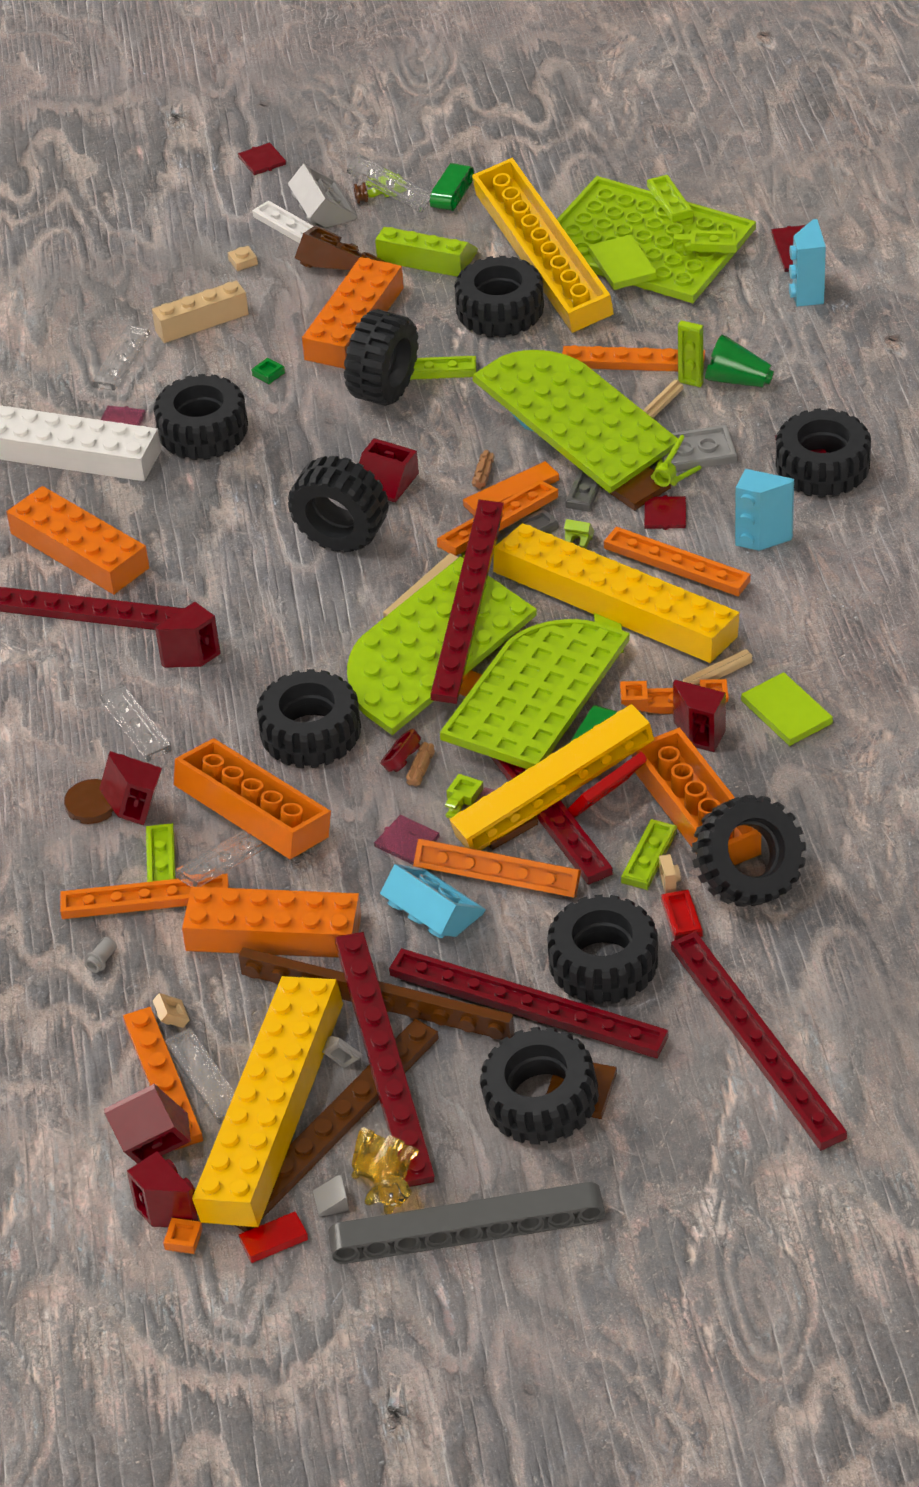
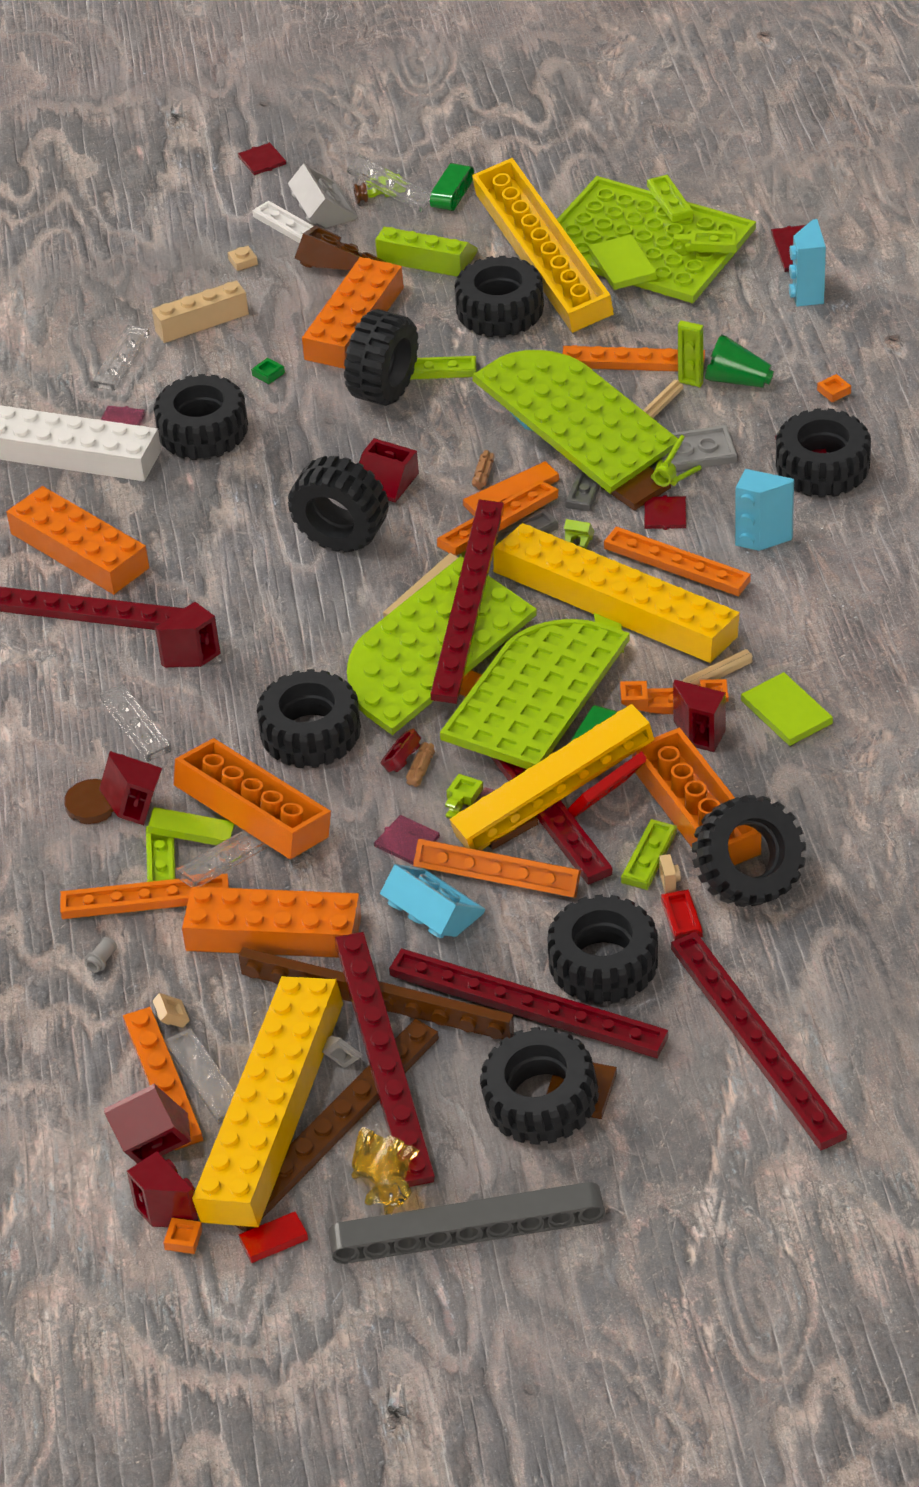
light grey slope [313,1175,349,1217] -> none
none -> lime tile [148,807,234,848]
none -> orange plate [817,374,851,402]

